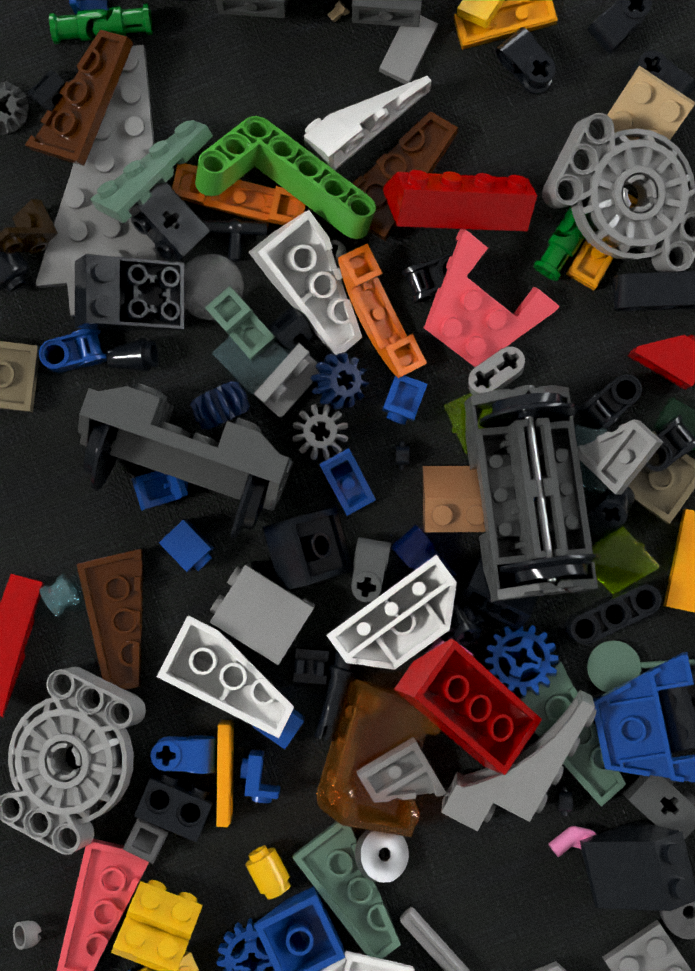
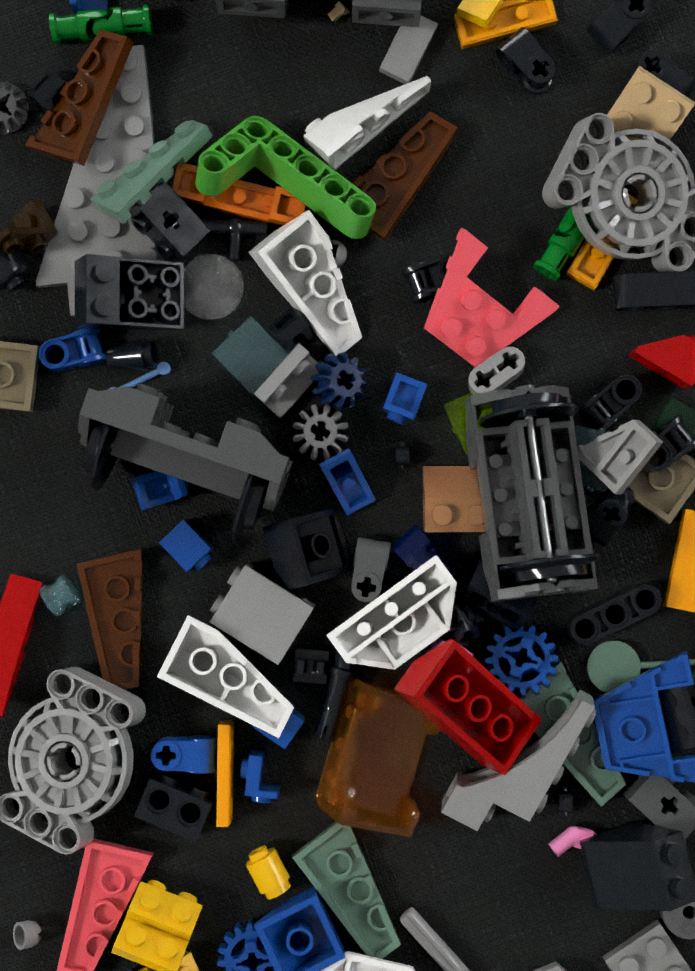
flat silver slope [123,818,169,864] -> none
dark blue gear [190,381,250,430] -> none
sand green slope [205,286,277,361] -> none
orange slope [338,243,427,378] -> none
flat silver piece [355,826,409,883] -> none
light grey wing [356,737,446,803] -> none
red slope [383,170,537,231] -> none
clear neon green piece [592,527,659,594] -> none
none -> medium blue hinge [109,362,171,389]

